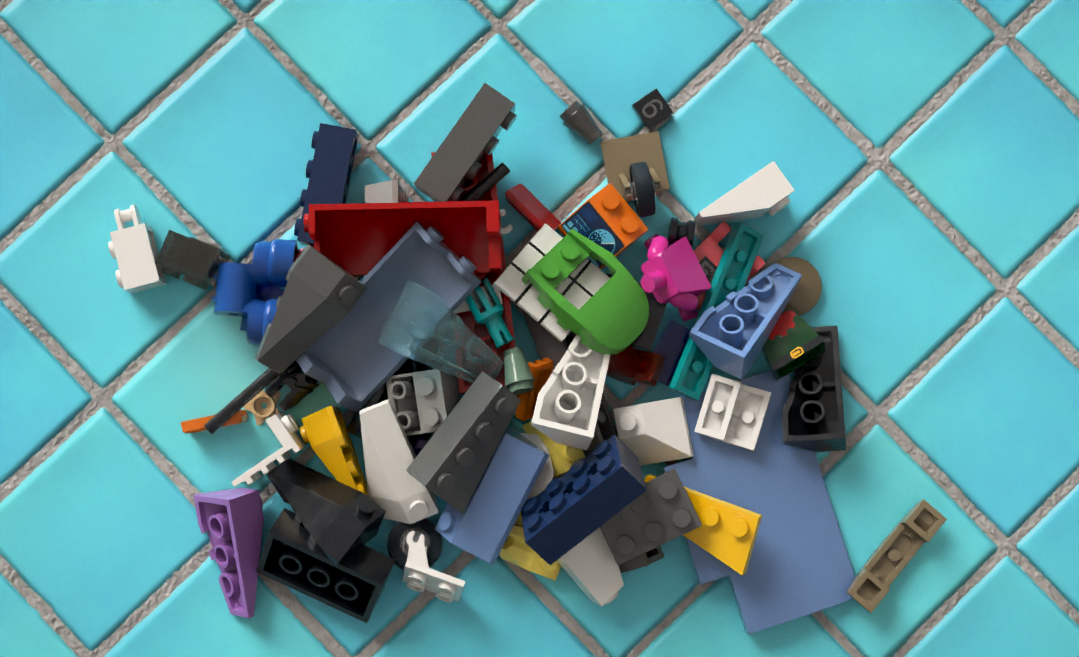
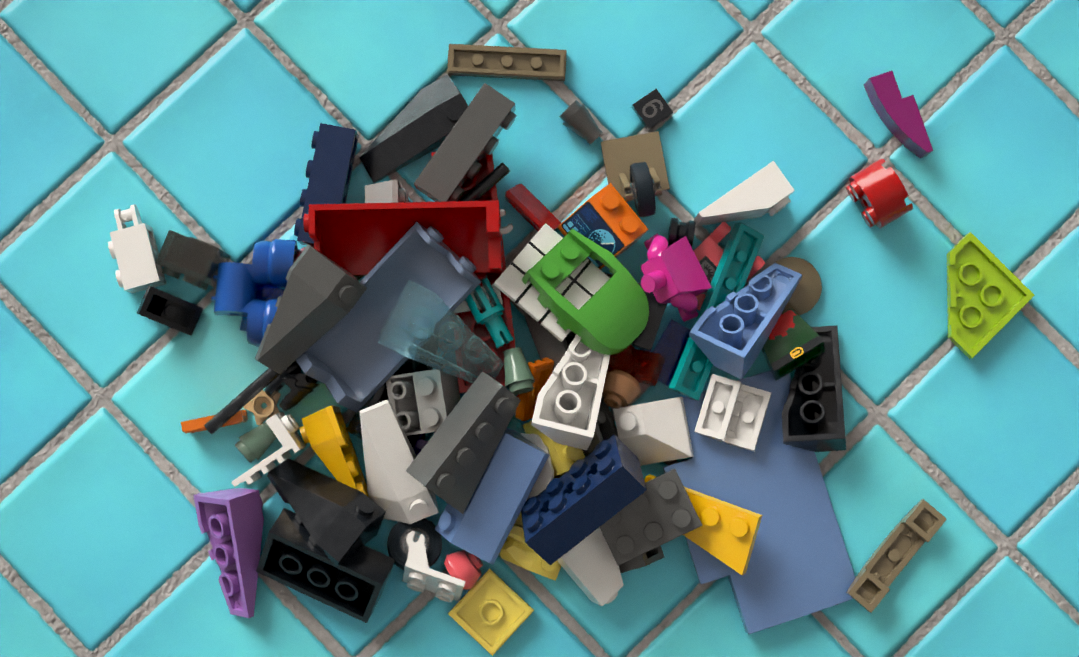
none -> black slope [137,286,203,336]
none -> sand green cone [235,422,277,463]
none -> black wedge [359,75,468,184]
none -> coral cone [444,550,483,590]
none -> dark tan tile [447,44,567,81]
none -> light yellow plate [448,568,534,656]
none -> medium nougat cone [602,369,641,409]
none -> red brick [846,158,913,228]
none -> magenta slope [864,71,933,158]
none -> lime plate [947,232,1035,359]

